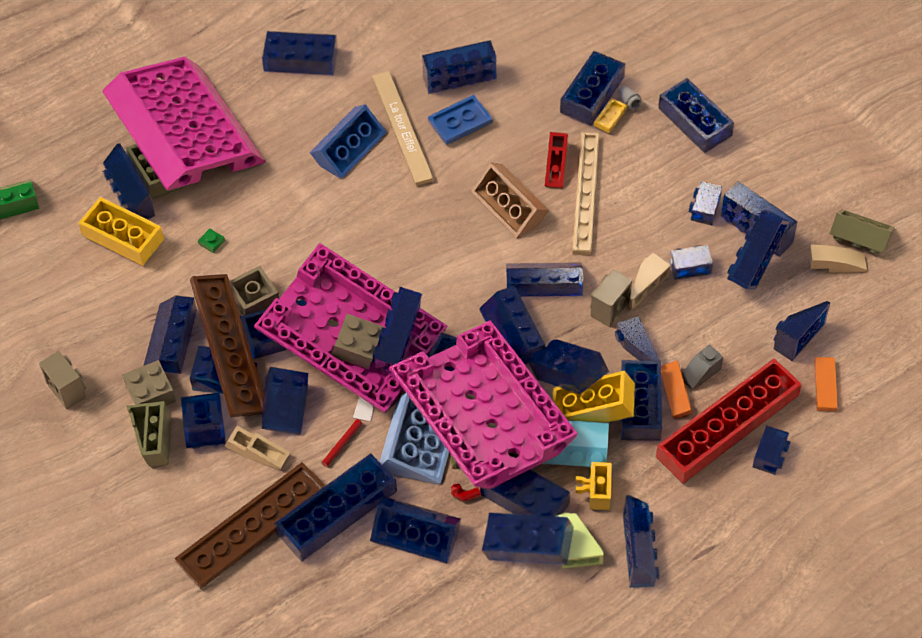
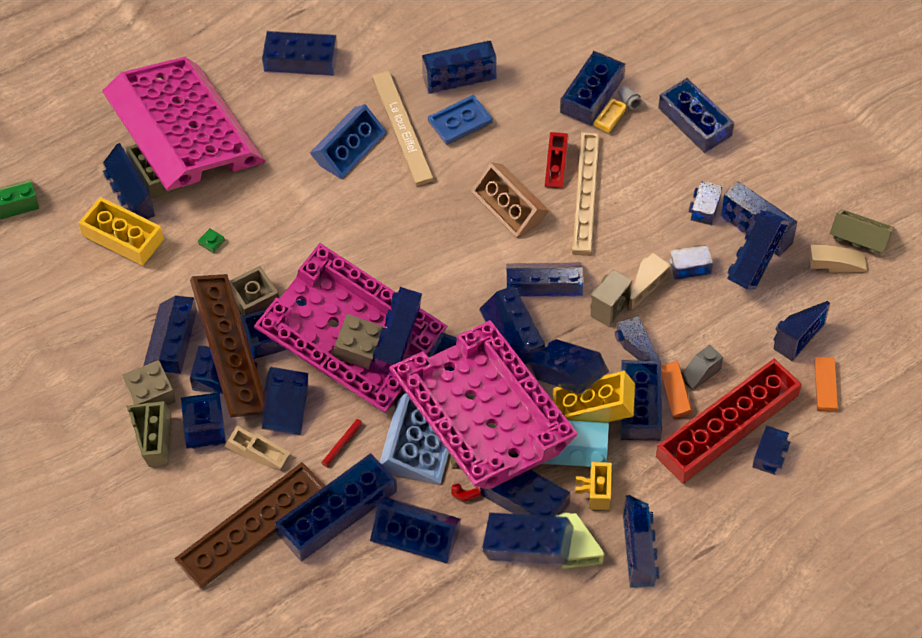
dark tan brick [39,351,86,410] -> none
white sticker [353,397,374,421] -> none

